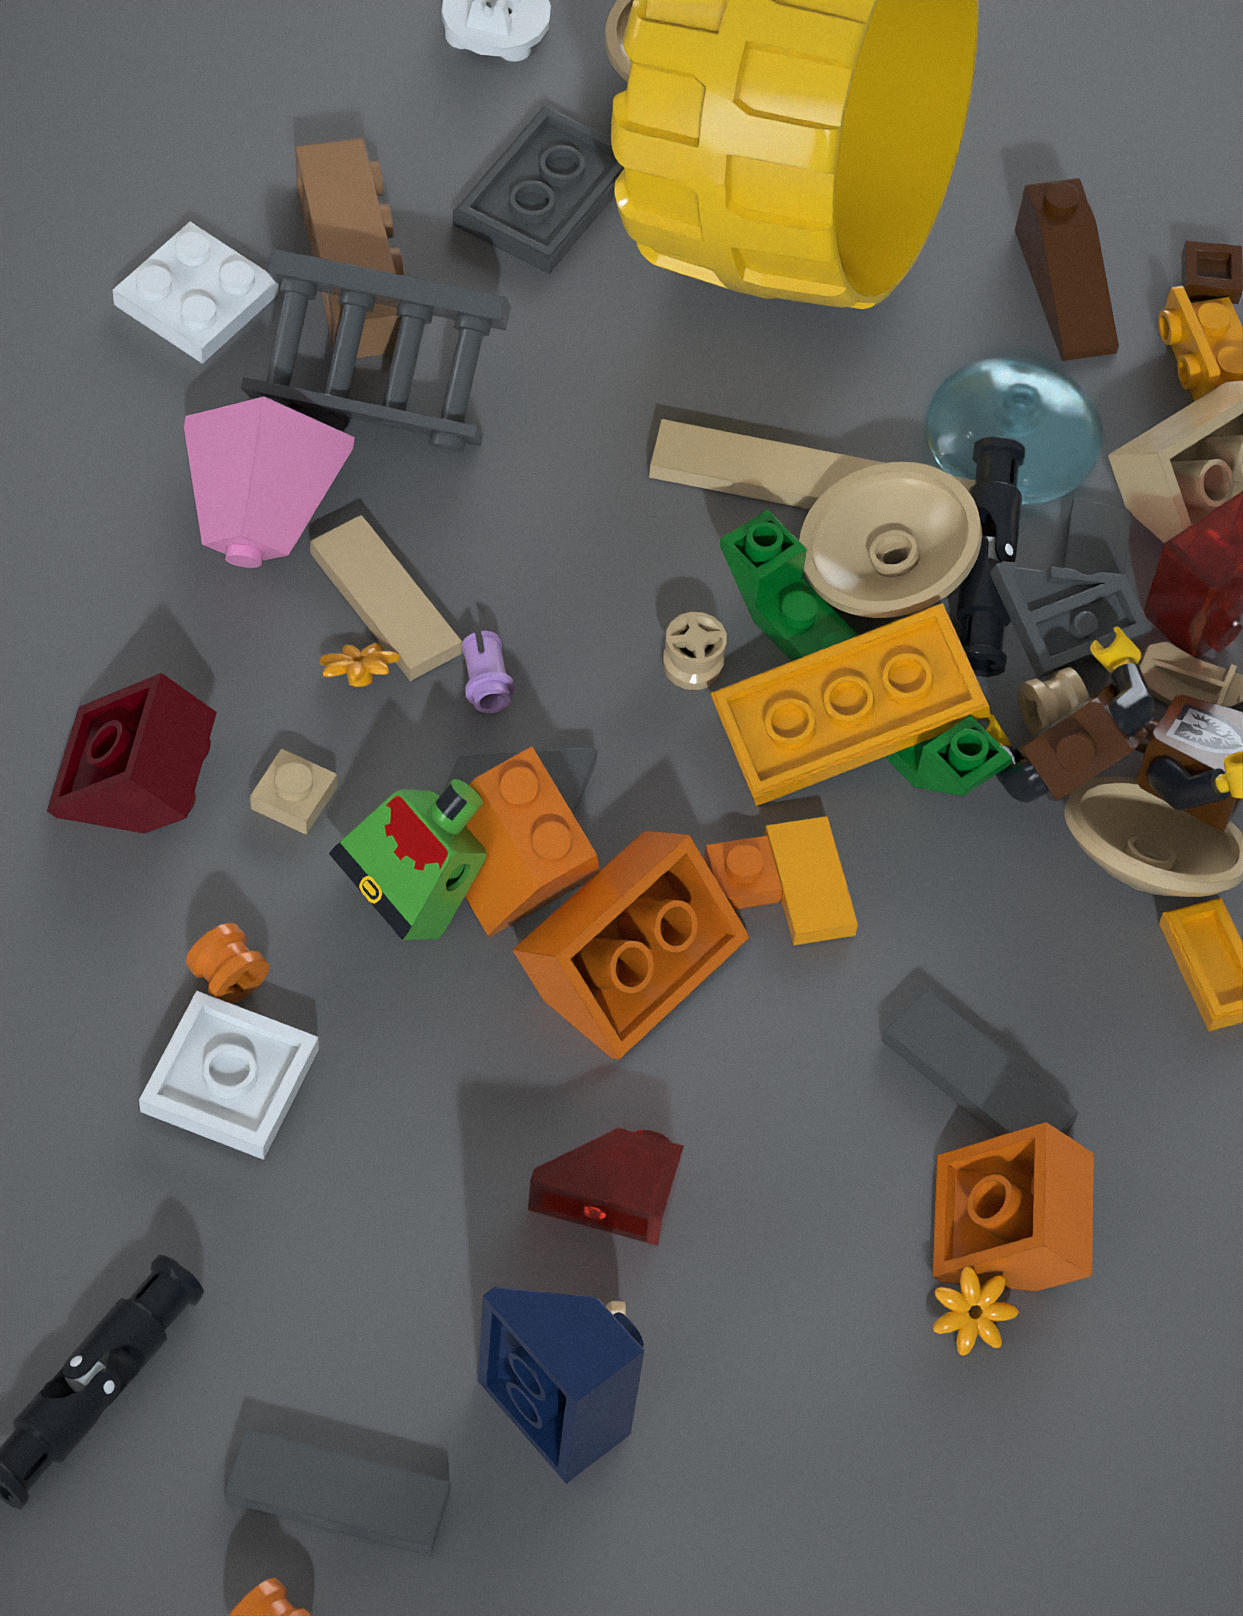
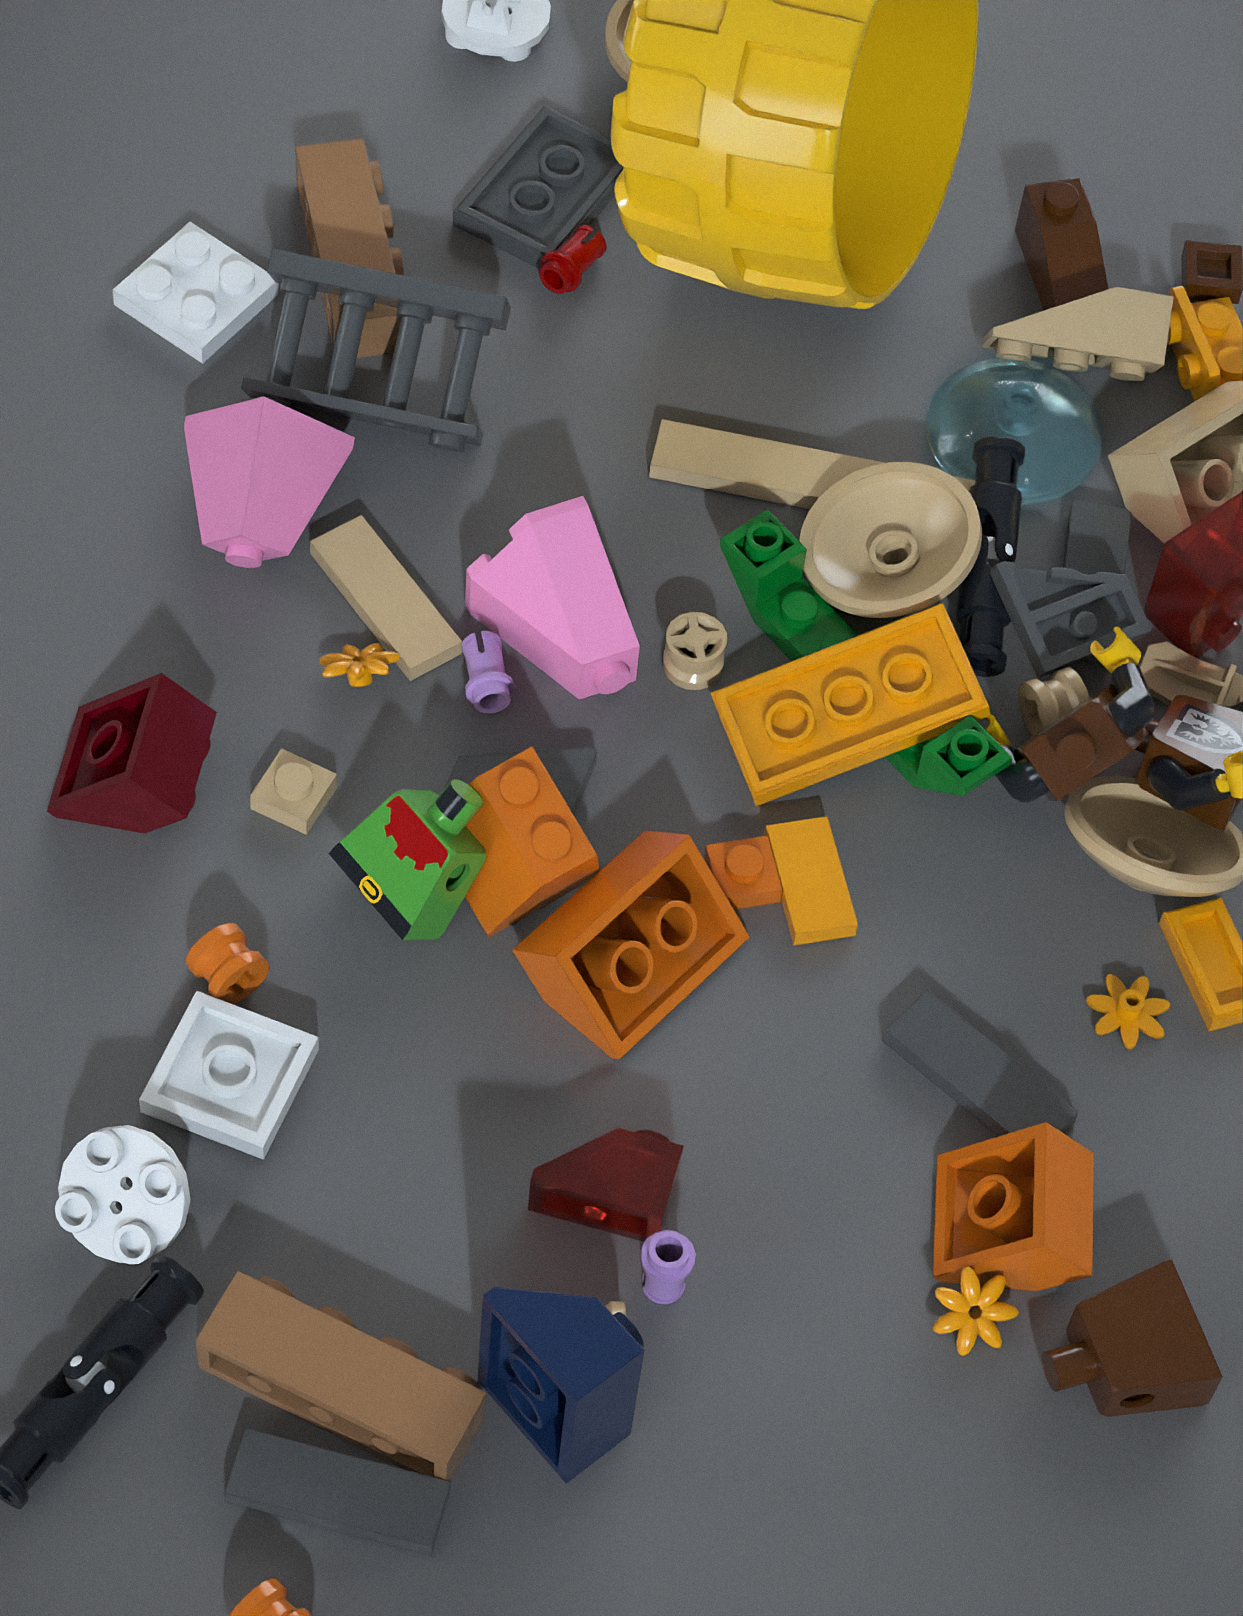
none -> white plate [55,1125,191,1265]
none -> medium nougat brick [196,1271,487,1481]
none -> bright pink slope [465,496,640,700]
none -> red pin [539,225,607,294]
none -> lavender pin [640,1230,696,1305]
none -> tan slope [981,287,1174,381]
none -> reddish brown torso [1042,1260,1223,1417]
none -> light orange plant [1086,974,1171,1050]

